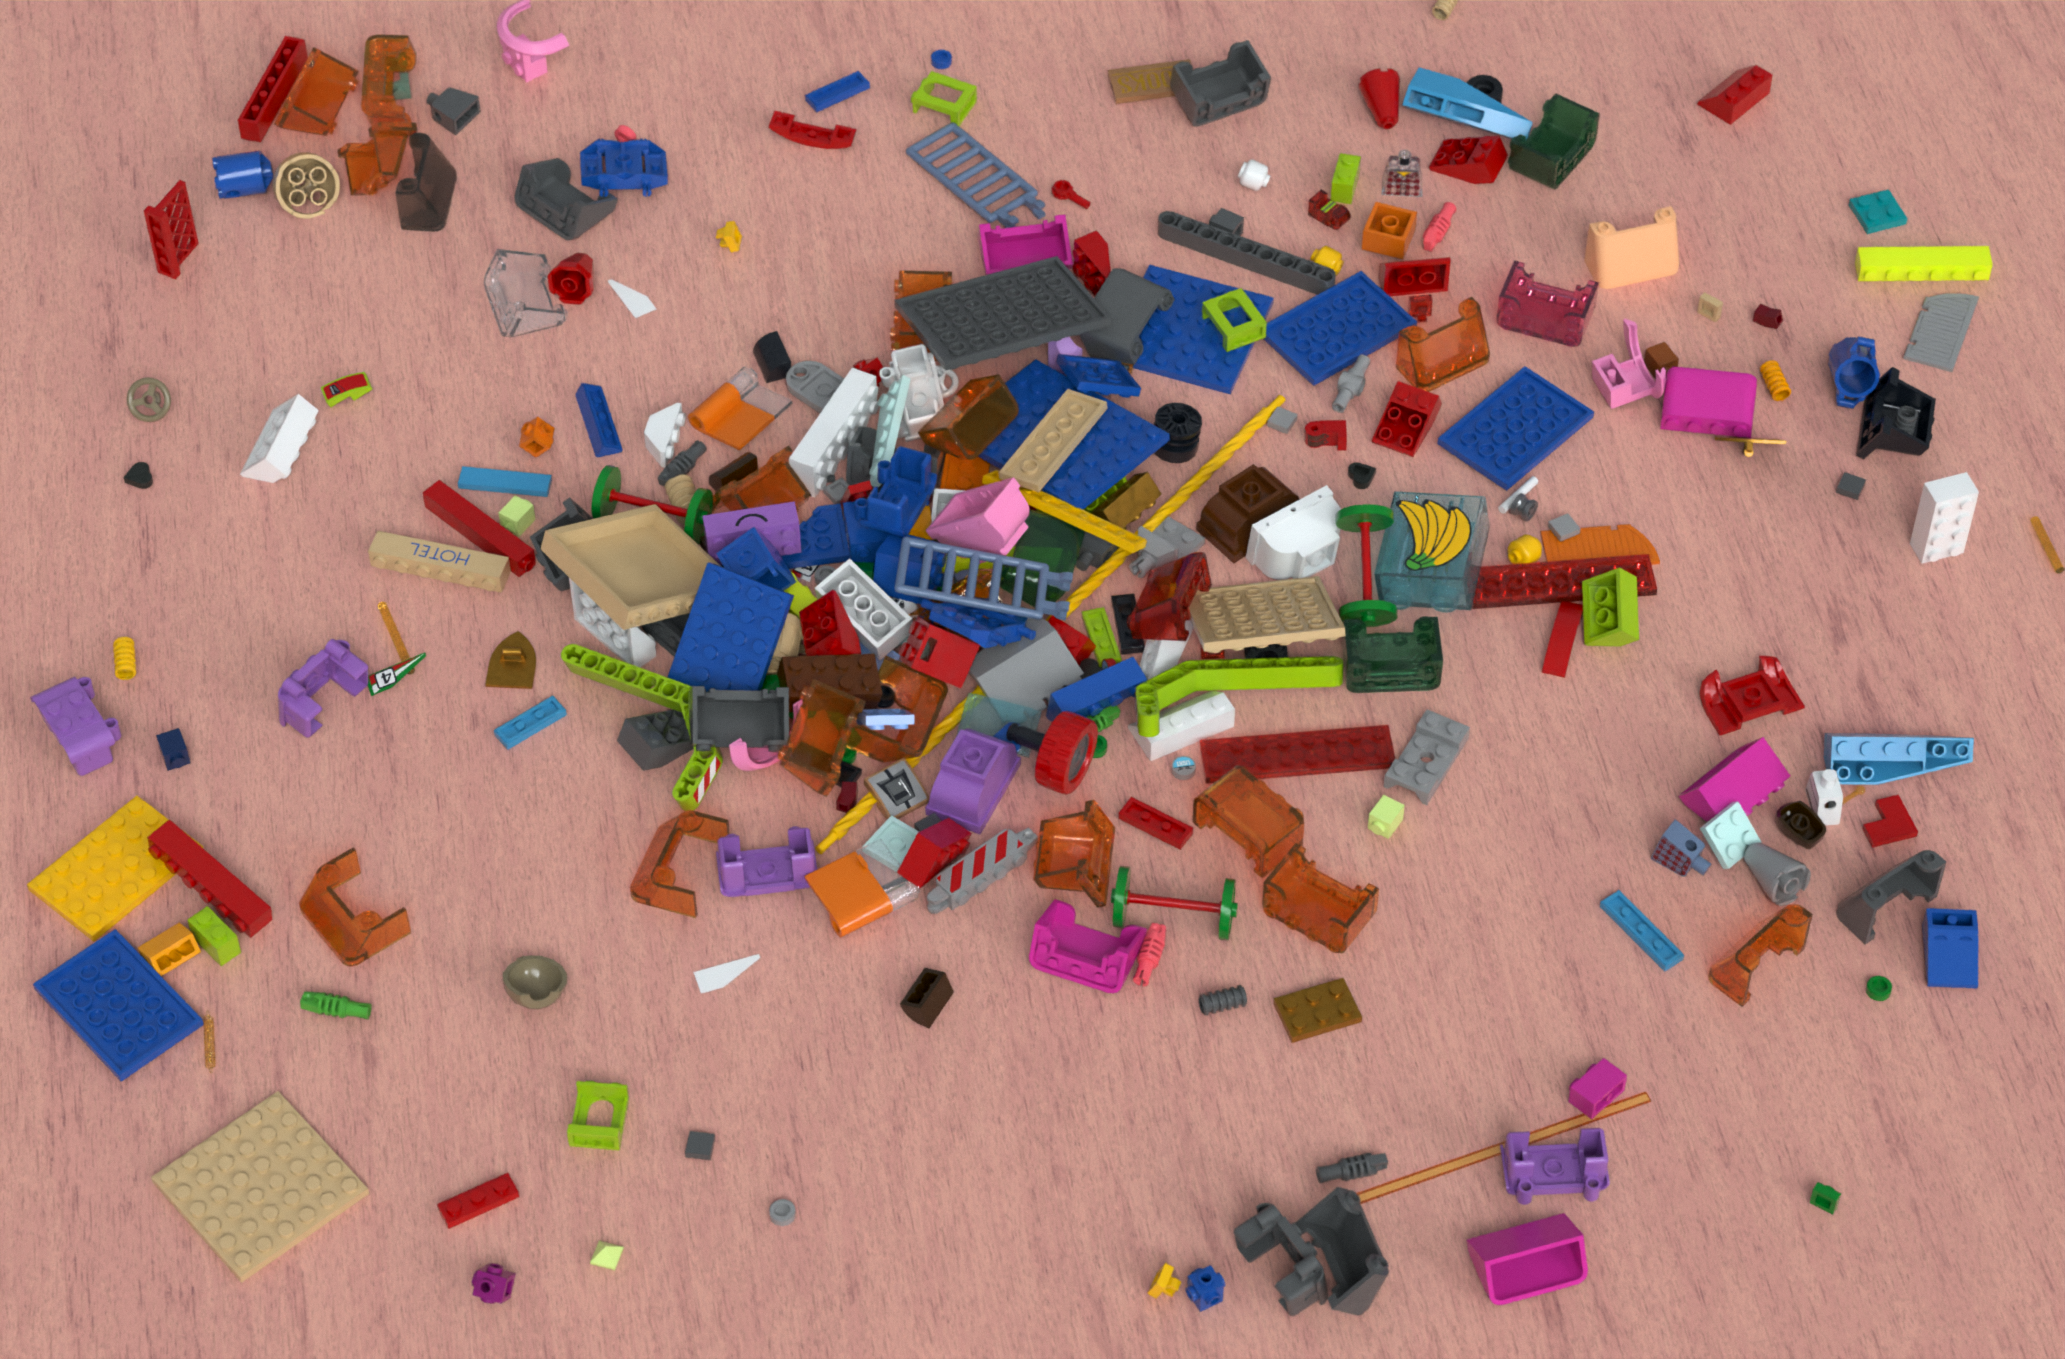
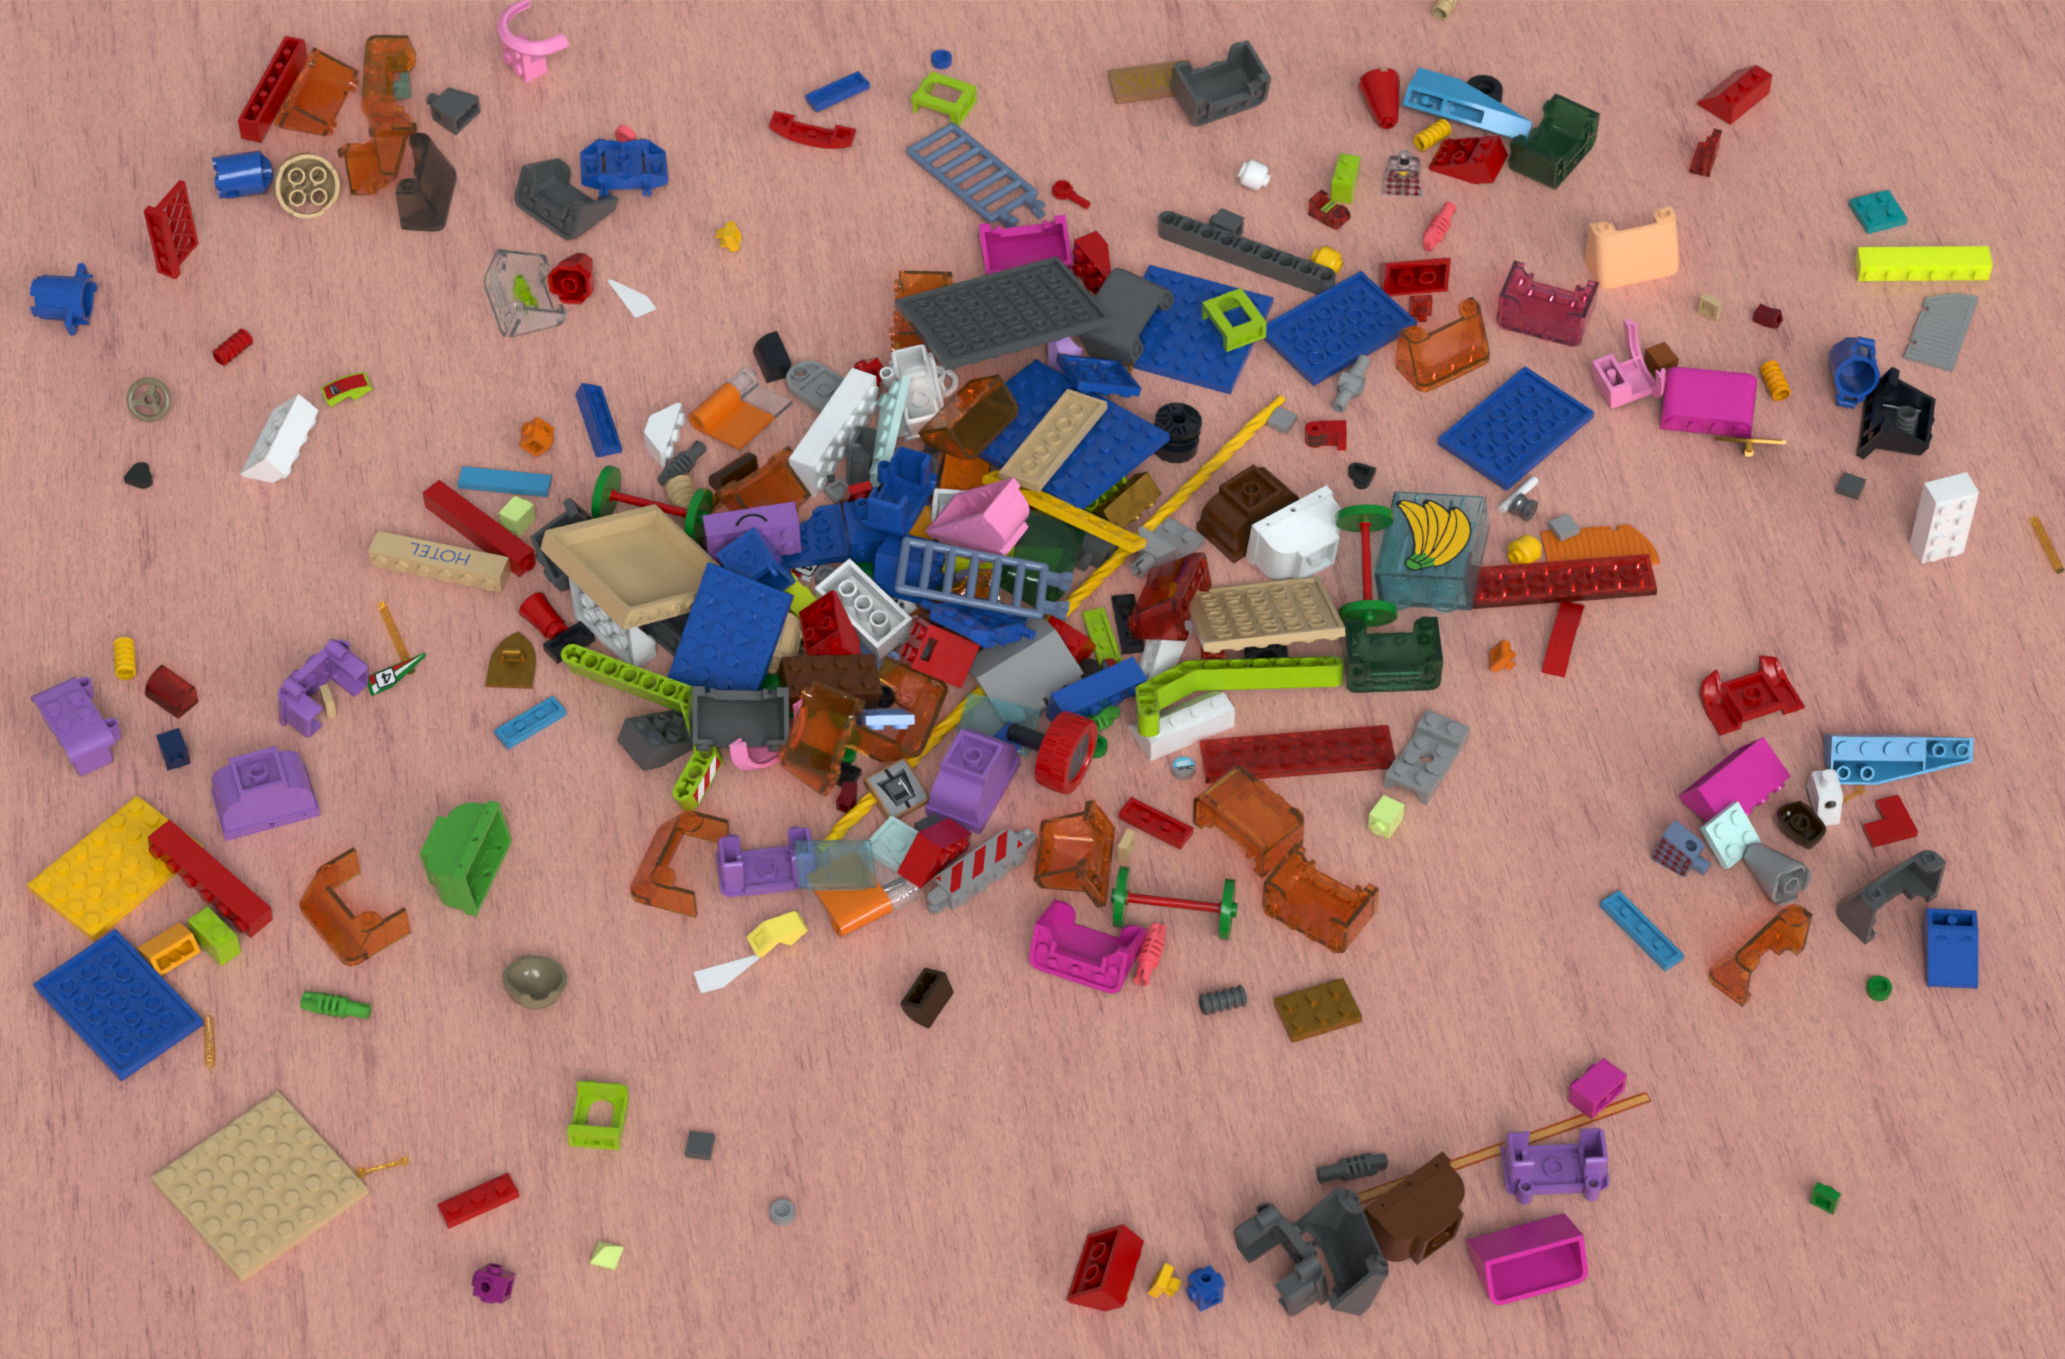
orange brick [1362,202,1417,259] -> none
red slope [1371,381,1442,457] -> none
lime slope [1582,567,1639,647] -> none
none -> blue container [30,263,97,336]
none -> clear red brick [145,665,199,719]
none -> medium lavender container [211,746,320,841]
none -> red piece [212,328,253,366]
none -> tan tile [319,684,337,718]
none -> clear yellow hinge [356,1156,409,1178]
none -> bright green container [419,801,512,916]
none -> clear neon green plate [512,274,538,314]
none -> red plant [519,592,568,640]
none -> black plate [543,621,595,664]
none -> light yellow slope [746,911,808,958]
none -> clear light blue piece [794,840,876,890]
none -> red slope [1066,1224,1144,1312]
none -> tan tile [1117,829,1136,864]
none -> reddish brown container [1364,1151,1465,1265]
none -> yellow piece [1413,119,1452,151]
none -> orange tile [1489,639,1516,673]
none -> clear red bracket [1689,128,1722,177]

